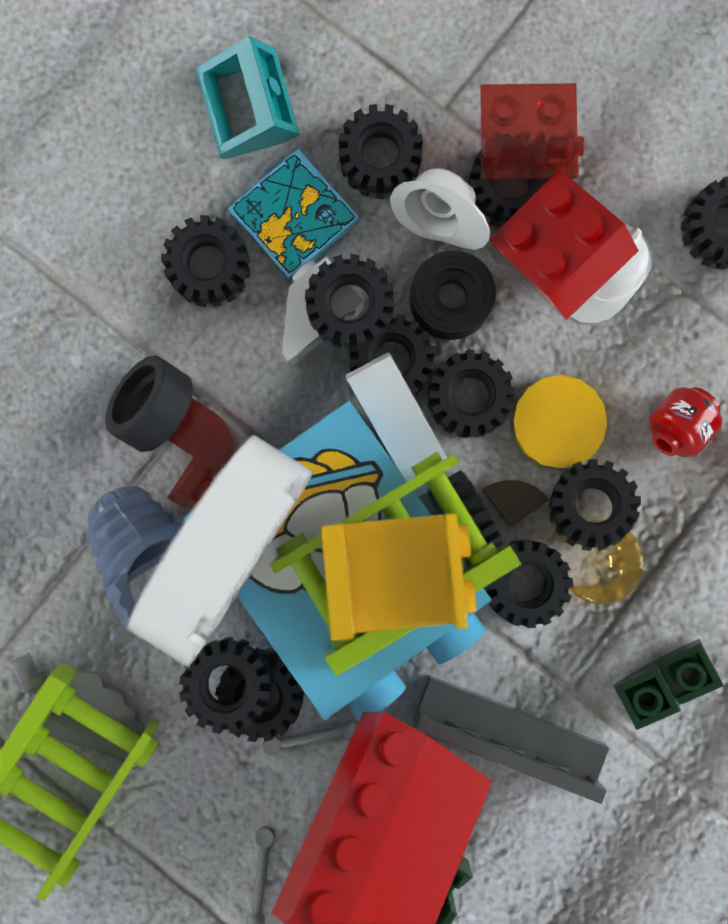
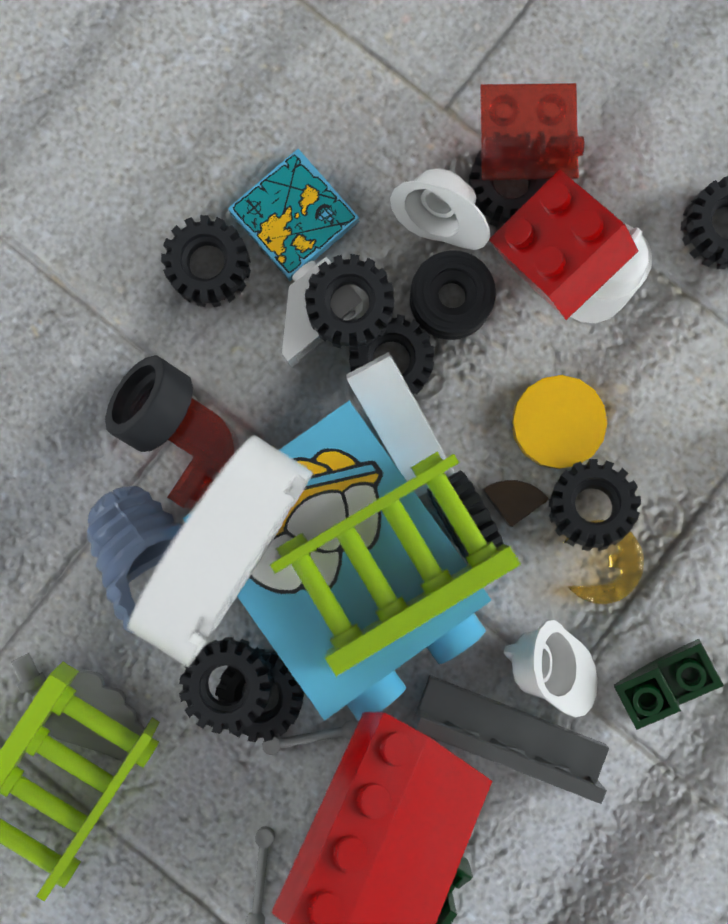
teal tile [195,36,300,159] -> none
yellow panel [321,514,476,641] -> none
black tyre [338,104,423,199] -> none
black tyre [427,350,516,438] -> none
black tyre [484,540,573,628] -> none
red head [649,387,722,457] -> none
none -> white piece [504,620,598,717]

